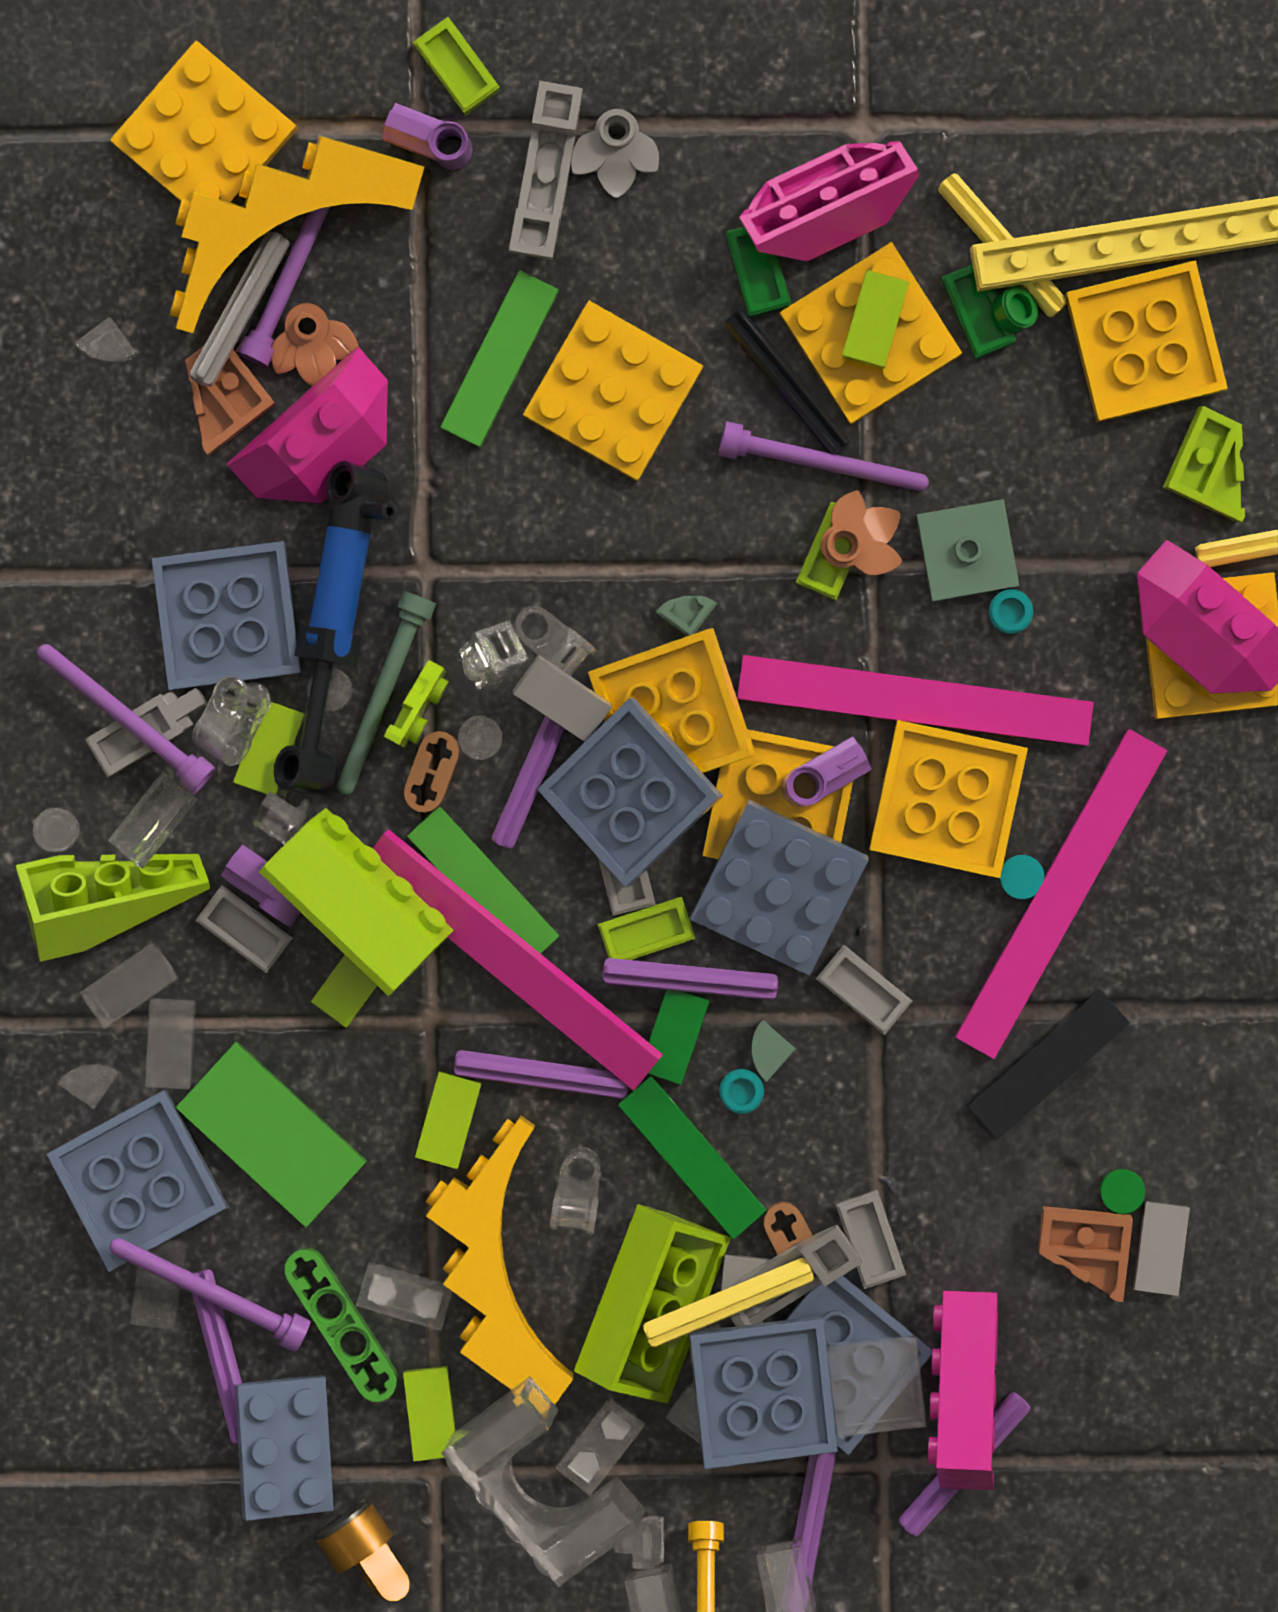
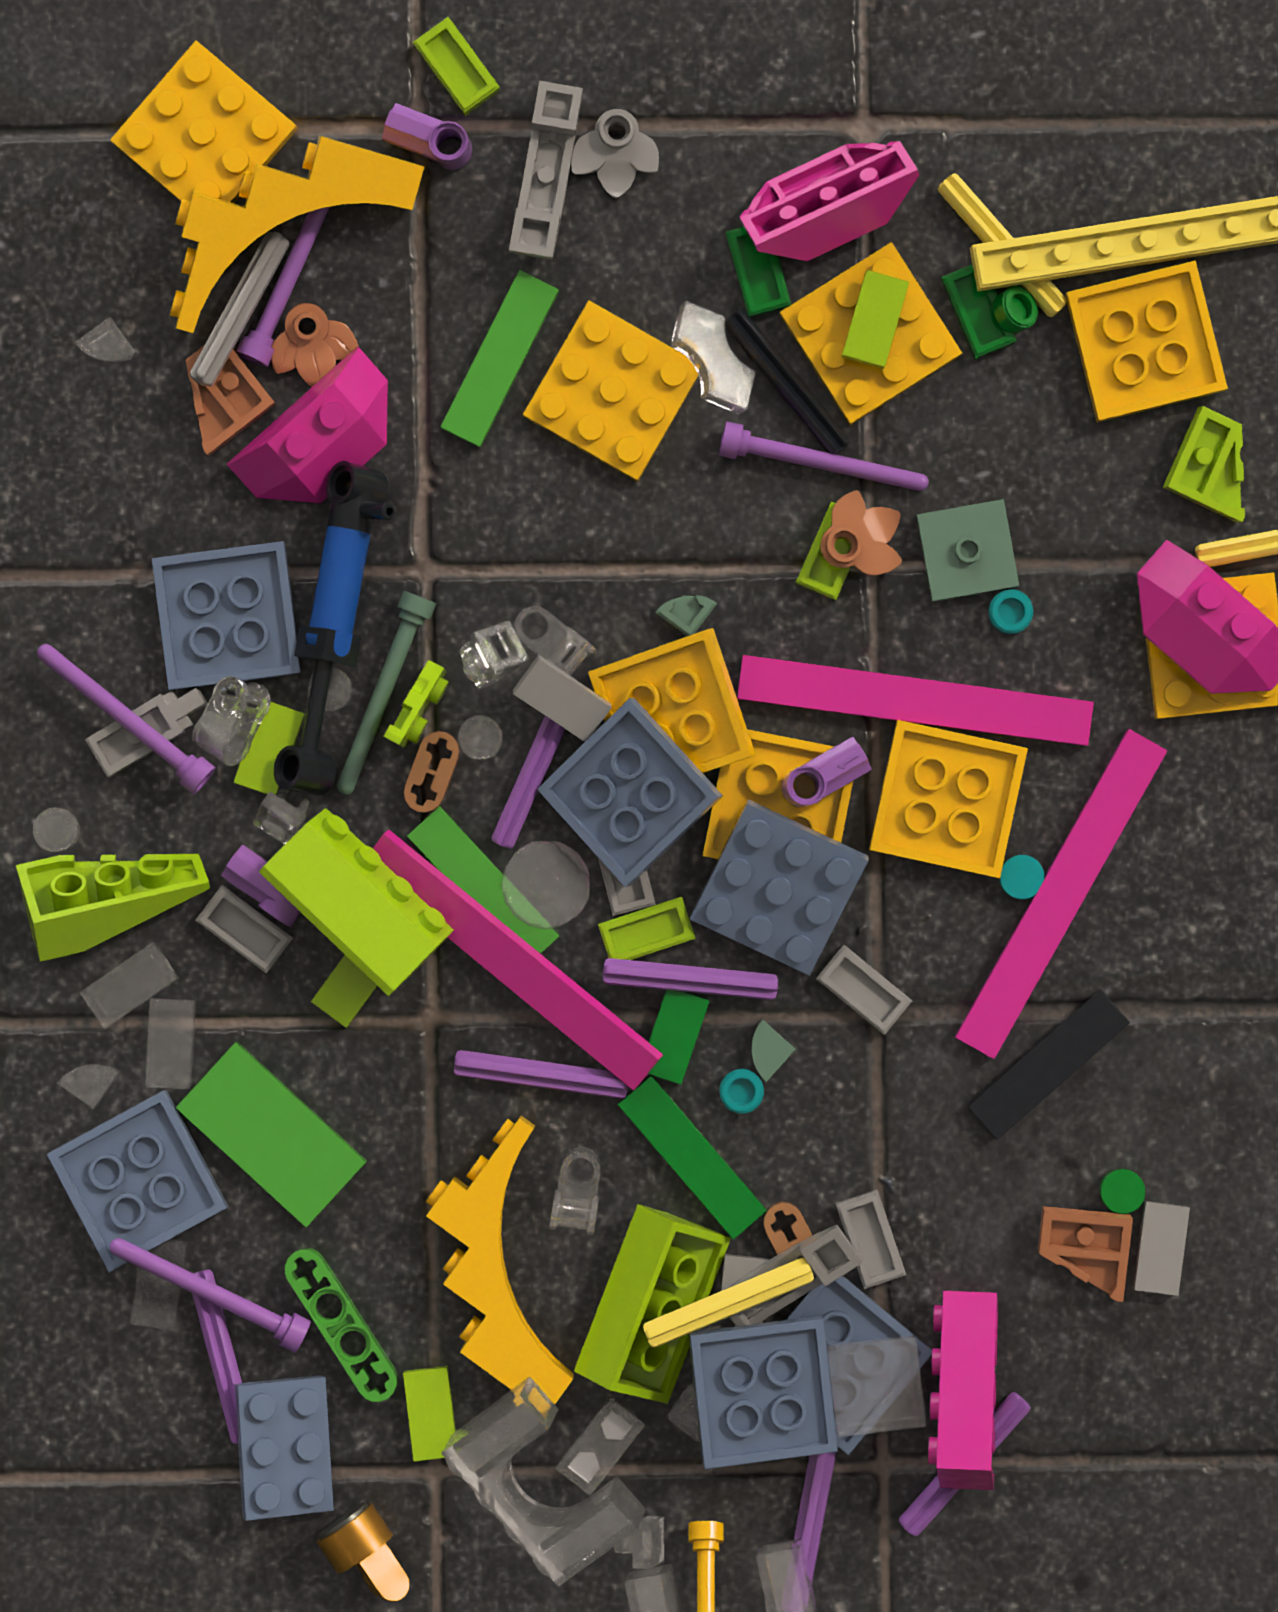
clear tile [108,771,198,869] -> none
clear piece [356,1262,453,1331] -> none
lime tile [415,1071,482,1169] -> none
none -> clear tile [501,841,590,929]
none -> clear tile [671,301,755,415]

